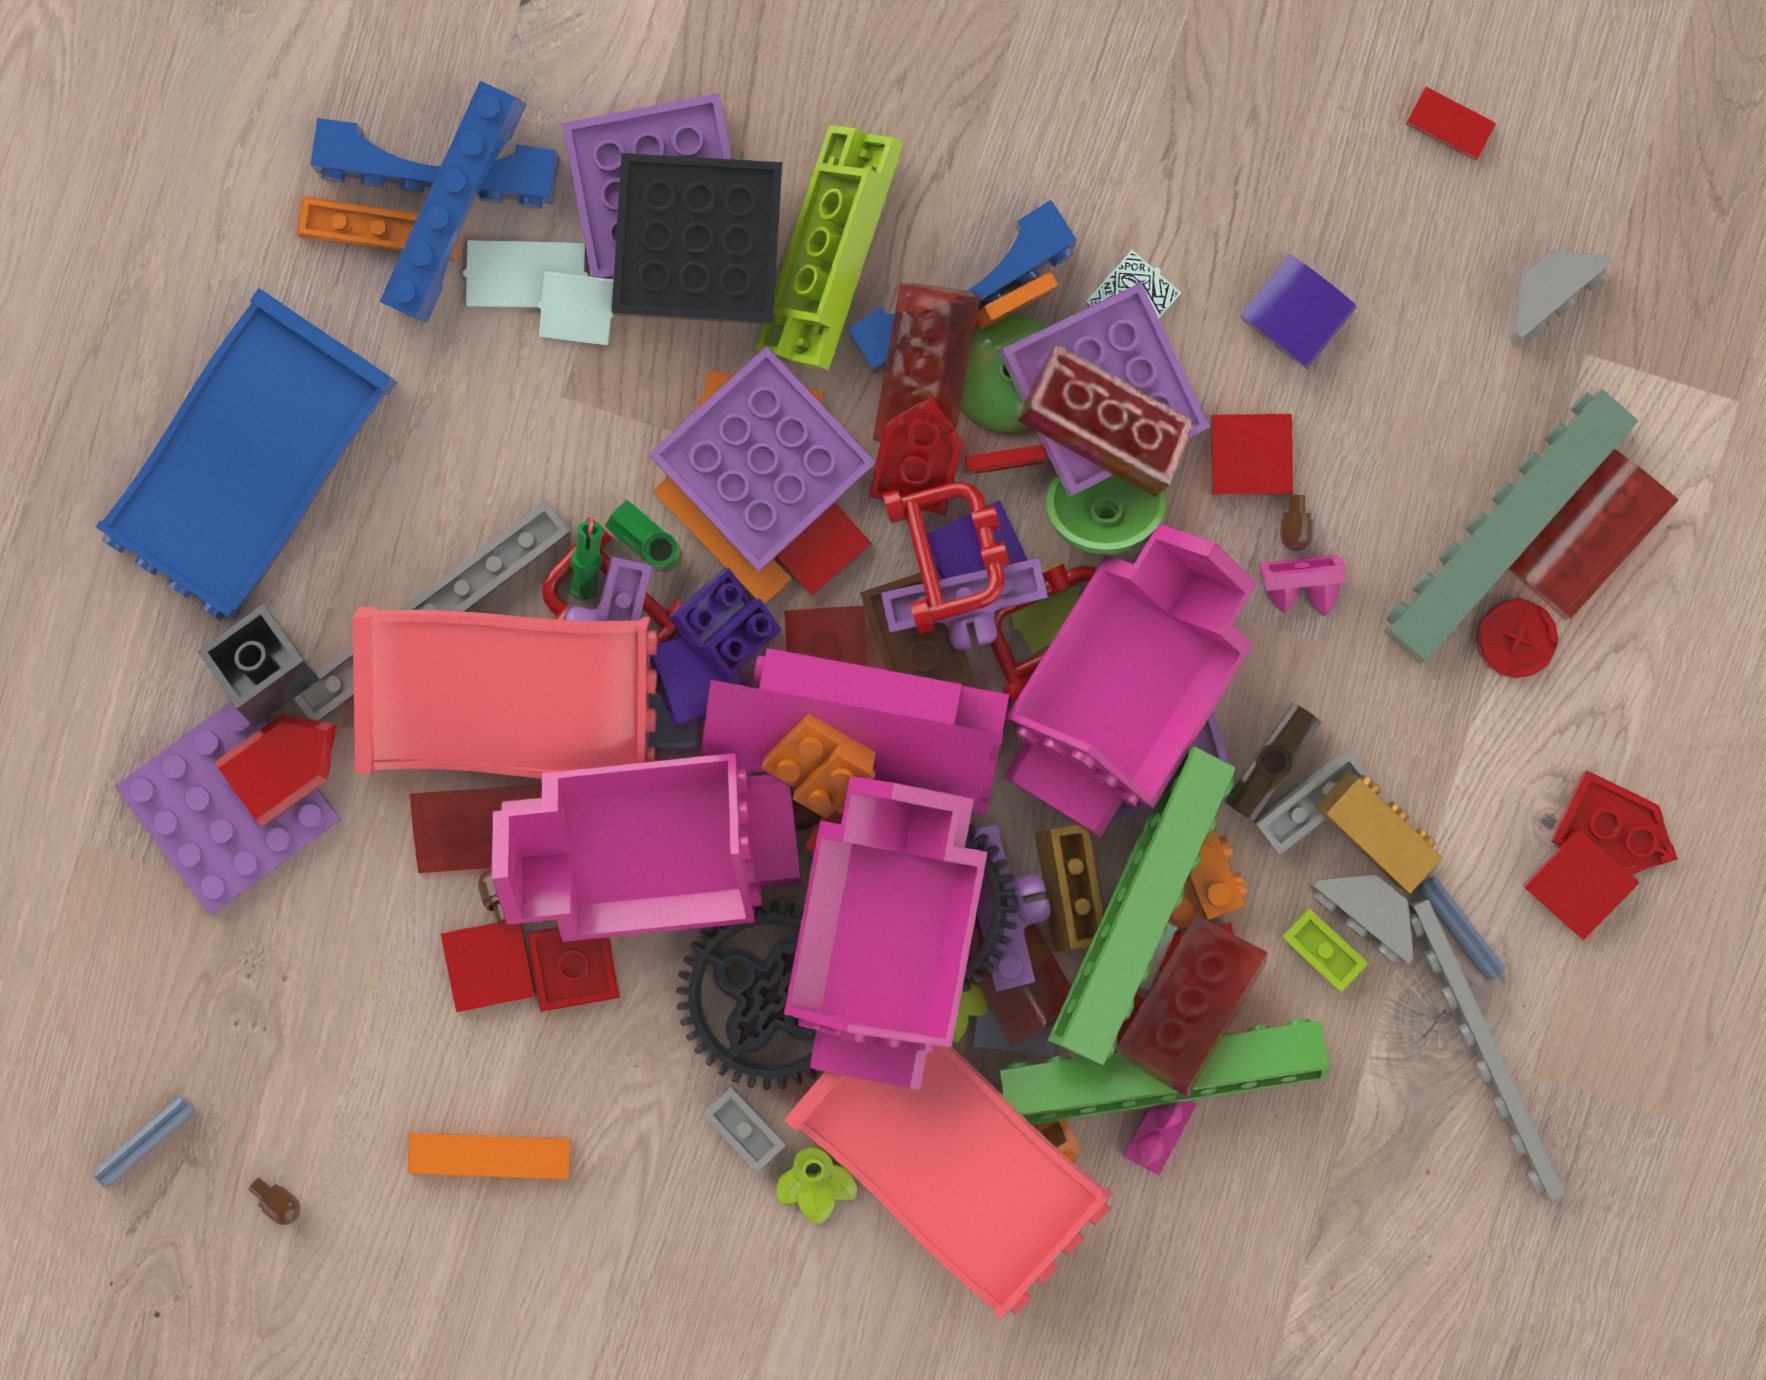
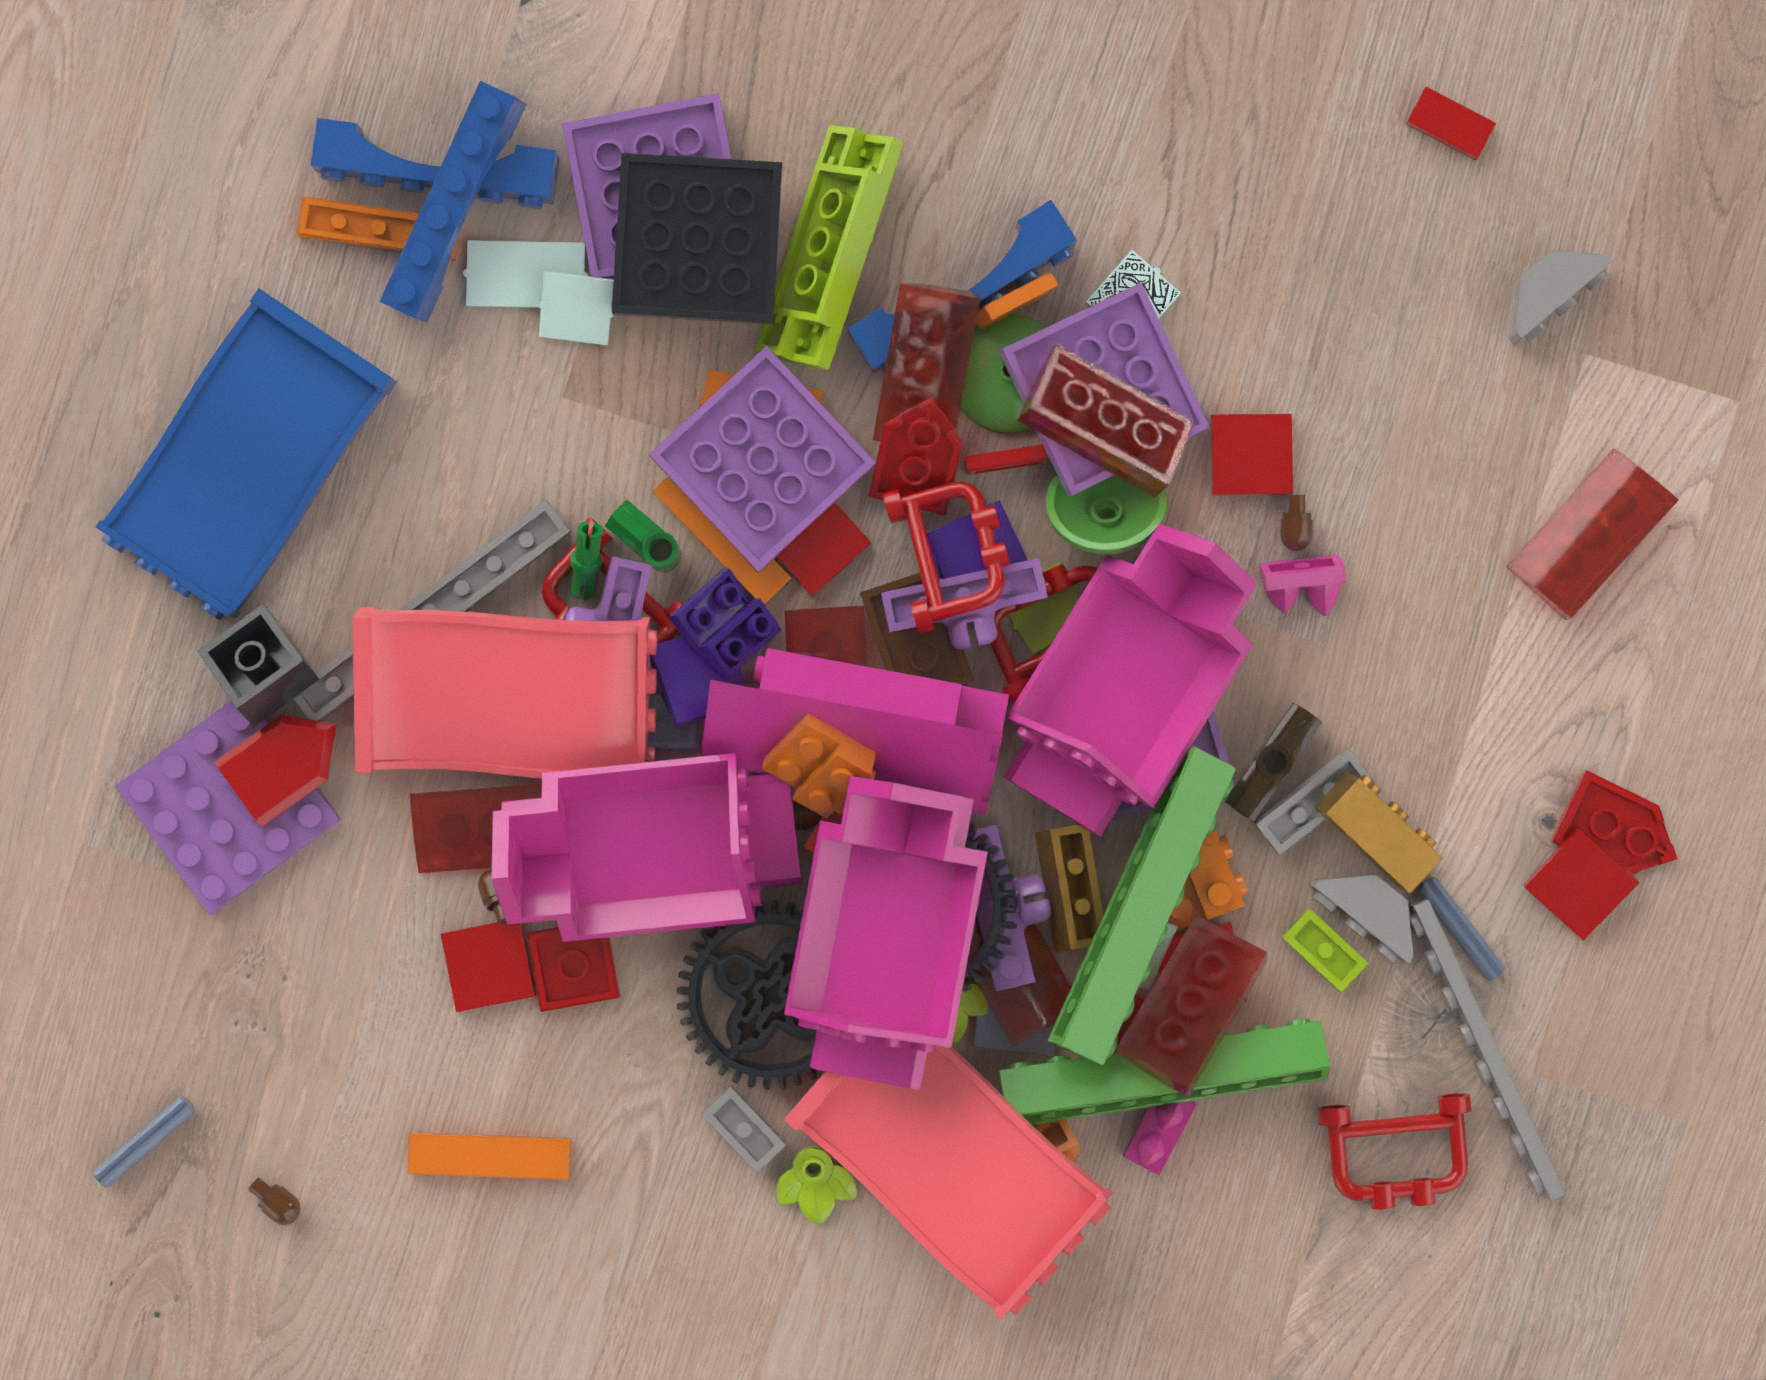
dark purple slope [1240,254,1357,369] -> none
sand green brick [1384,389,1638,663] -> none
red tile [1476,598,1558,679] -> none
none -> red bar [1318,1093,1472,1210]

